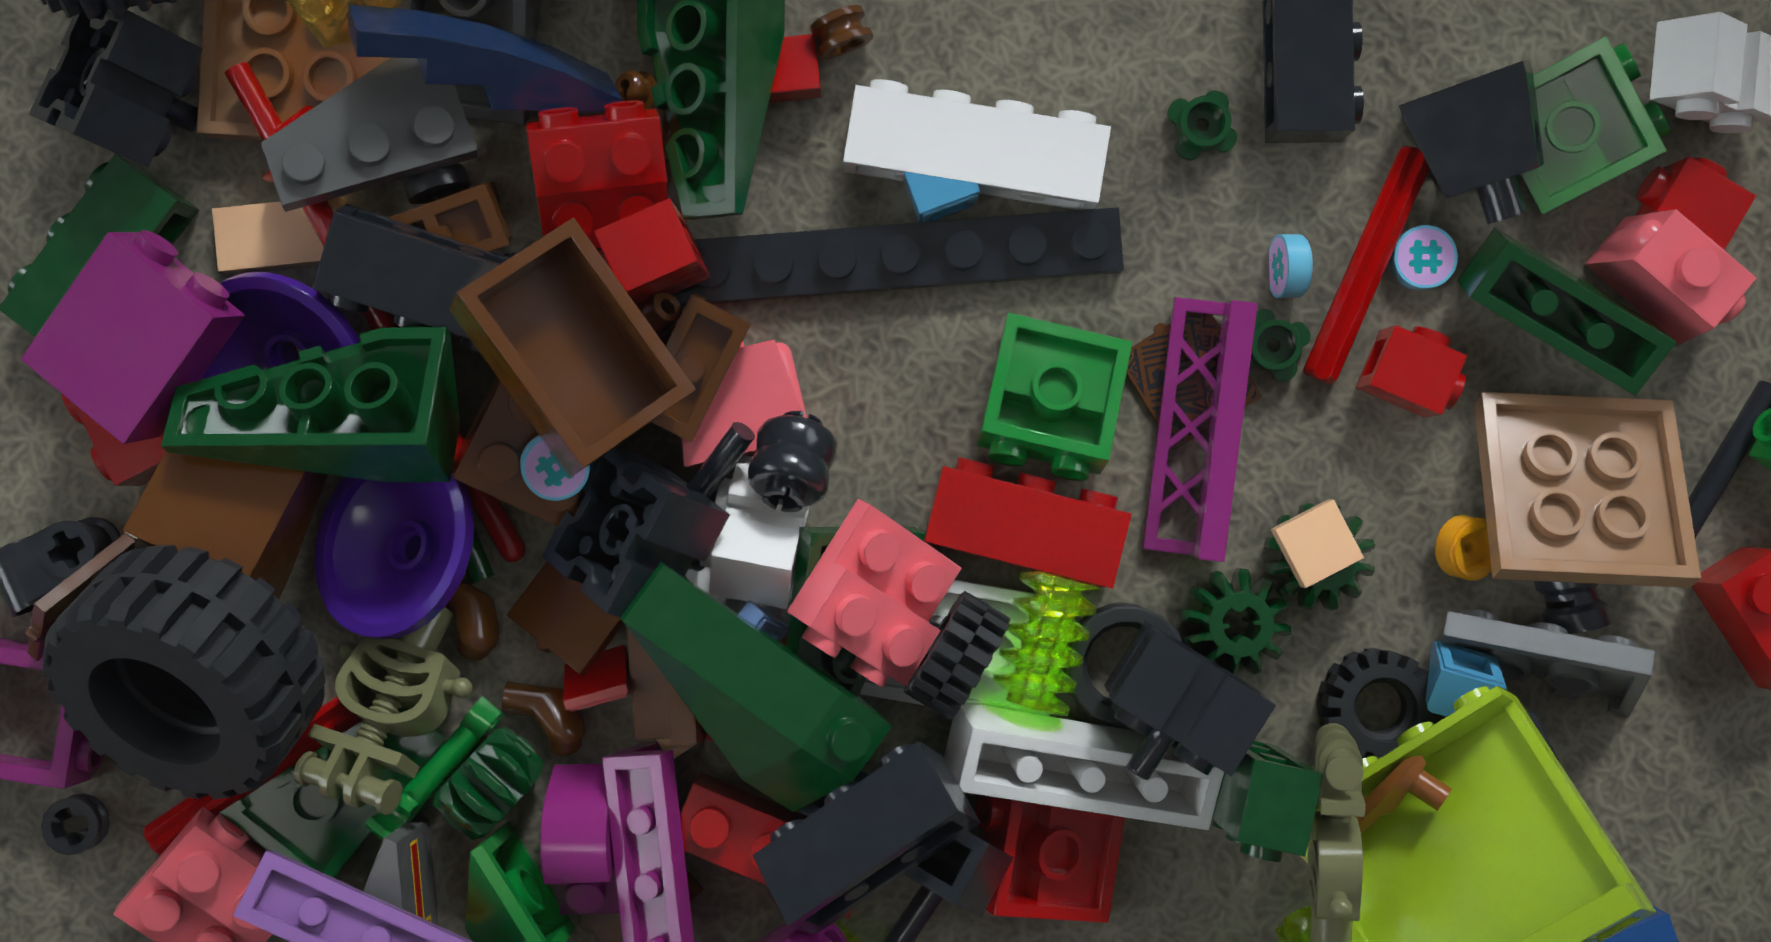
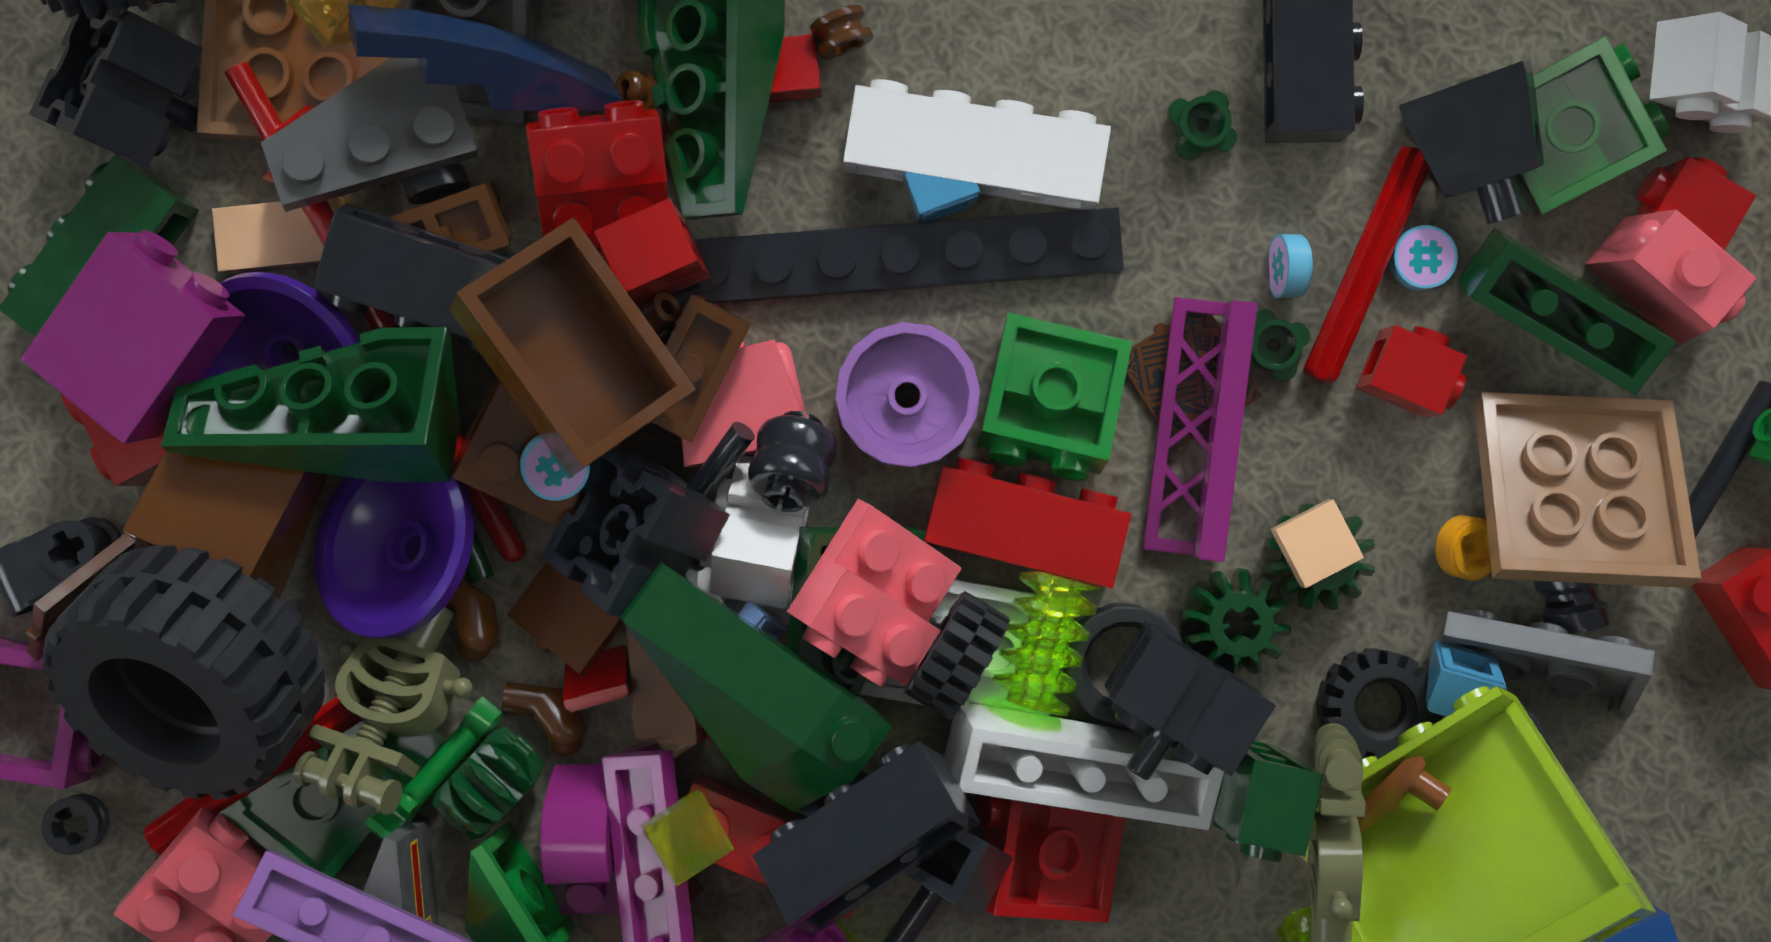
none -> clear neon green tile [640,789,734,886]
none -> medium lavender wheel [835,322,980,468]

